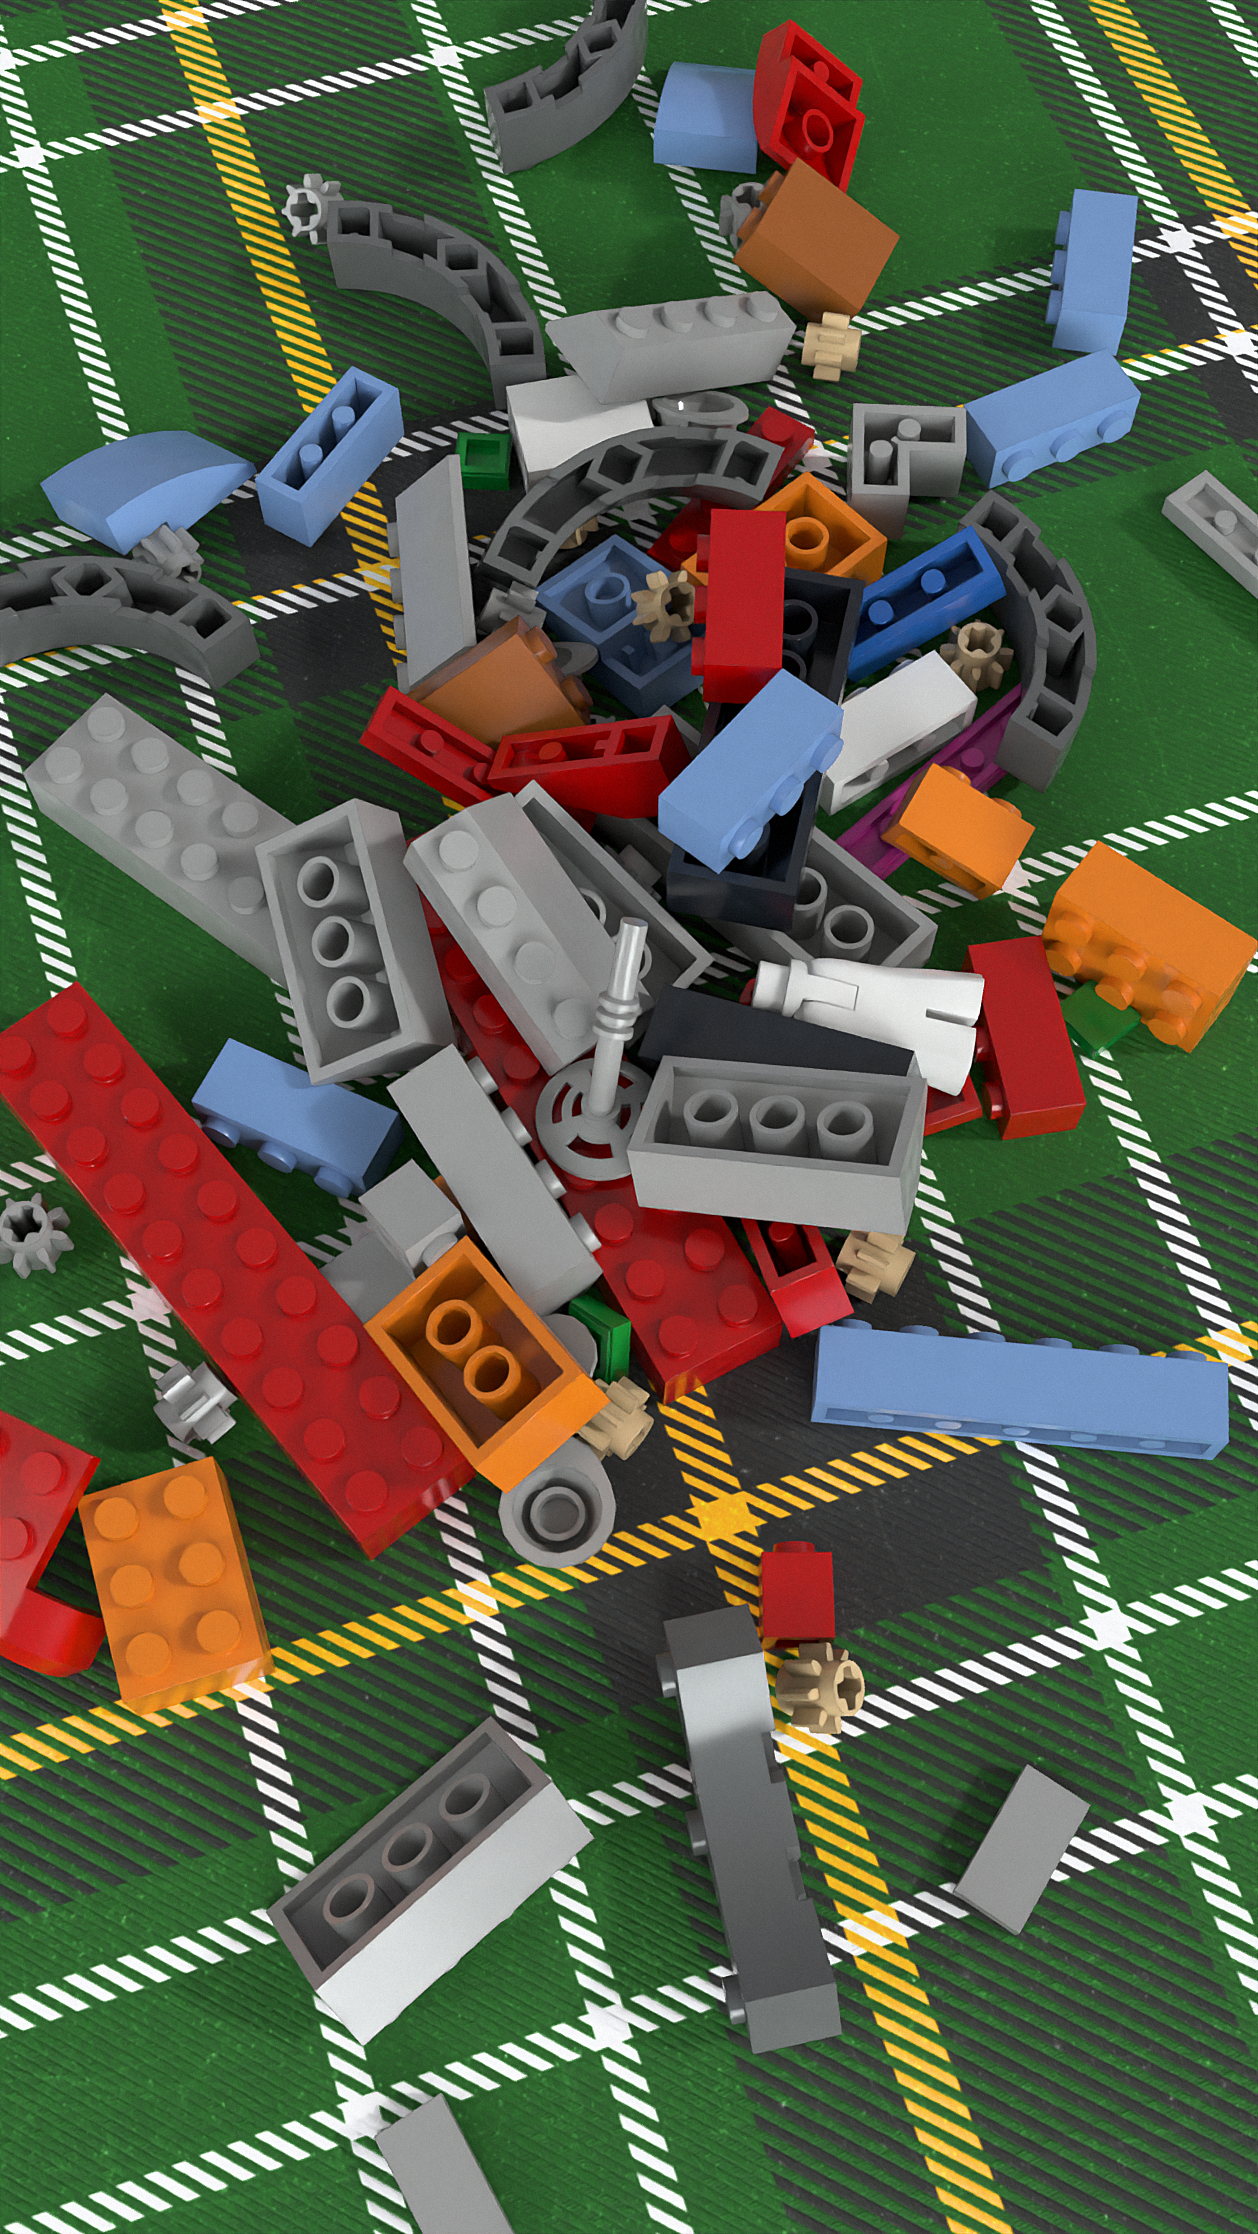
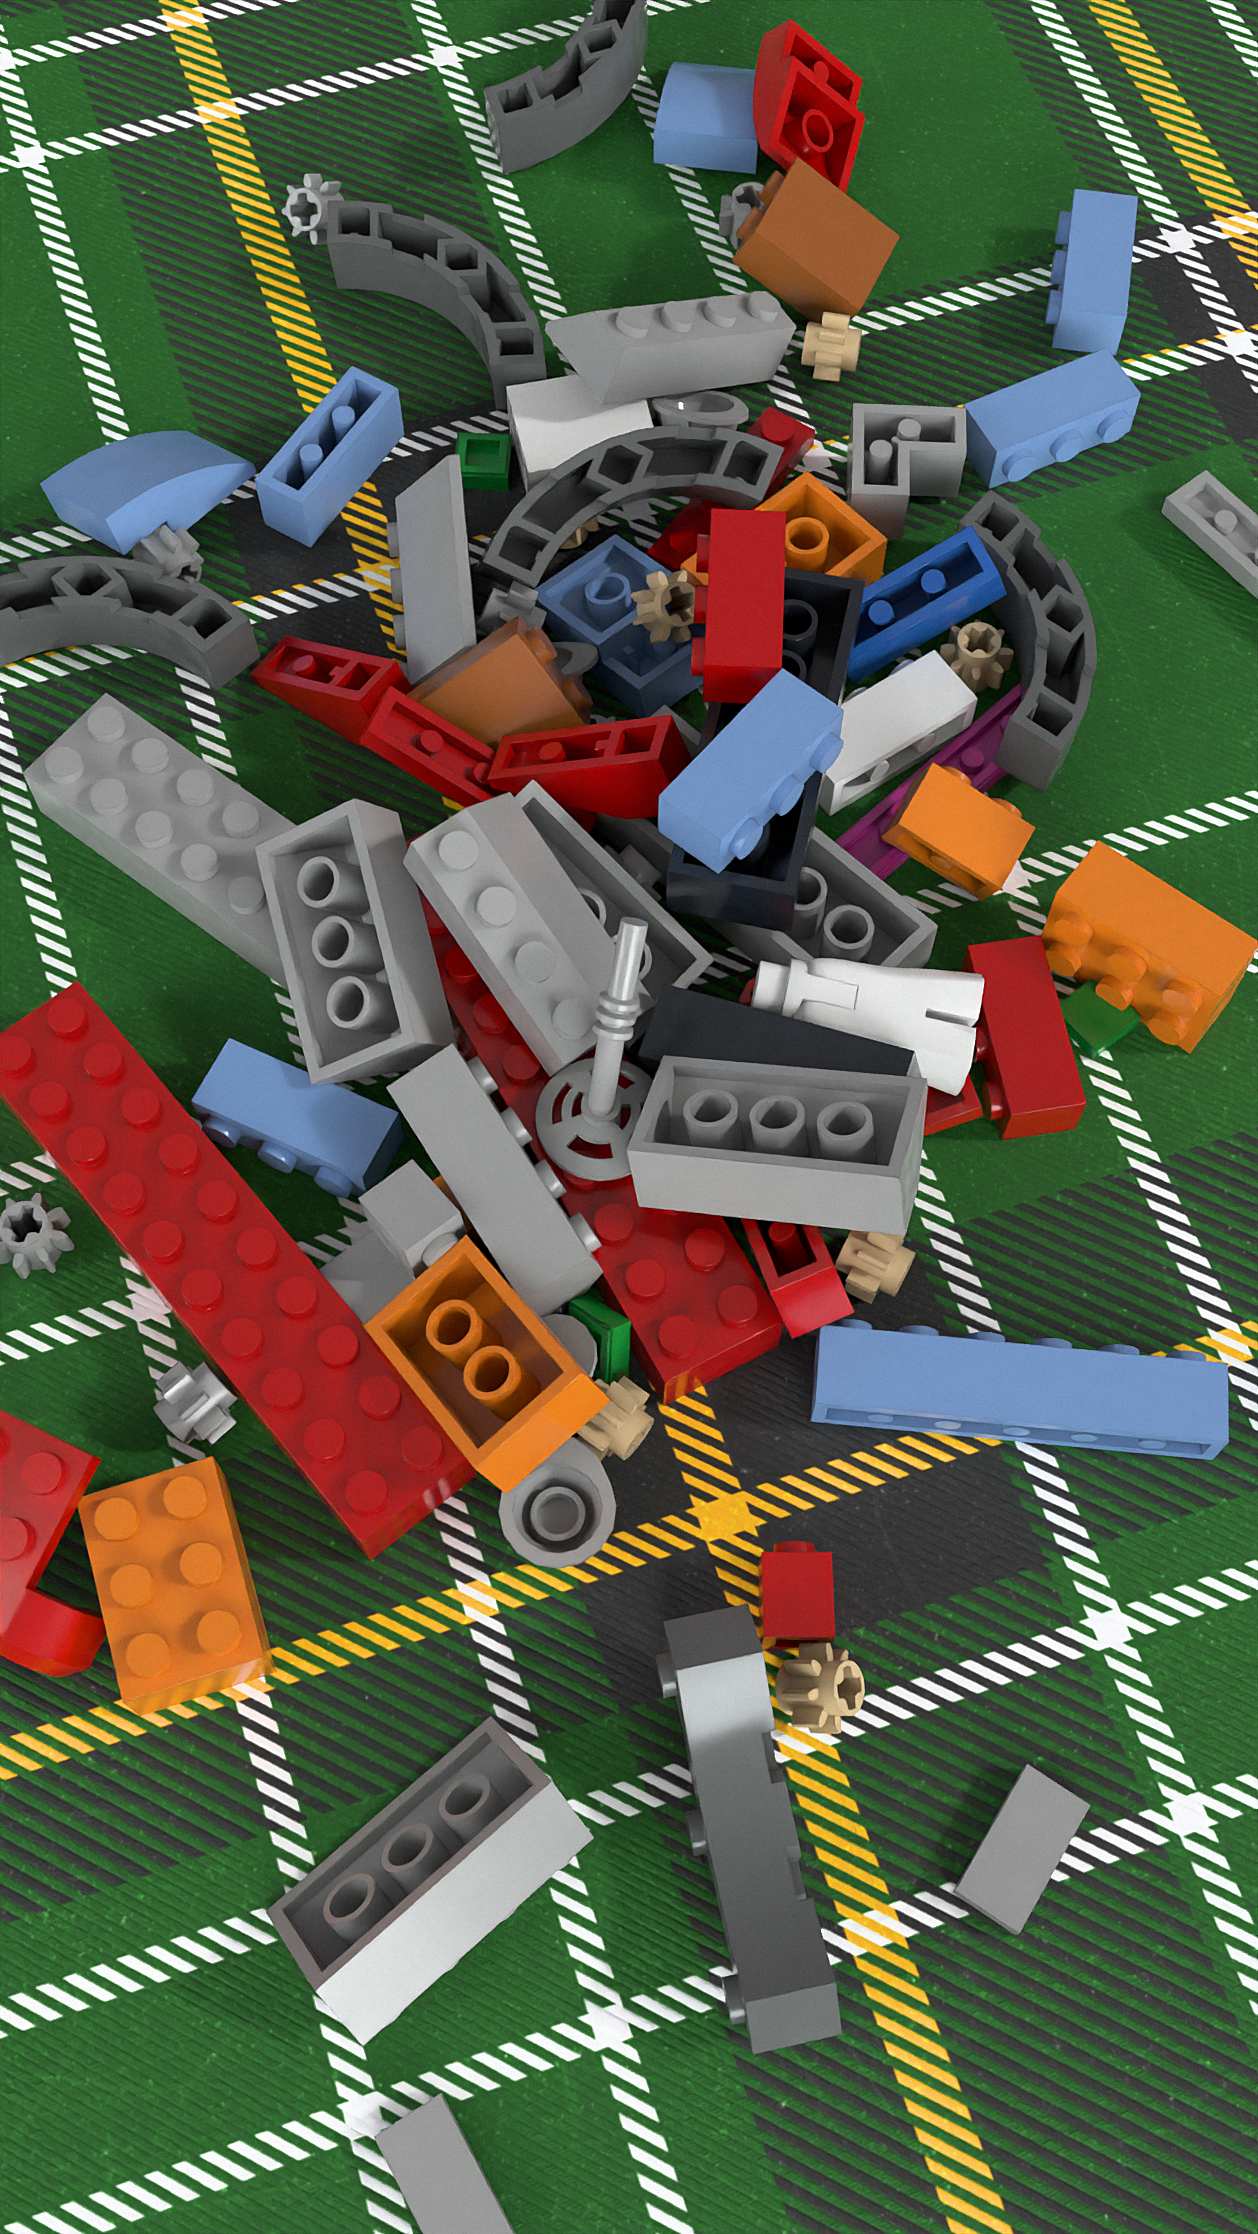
none -> red slope [249,636,413,747]

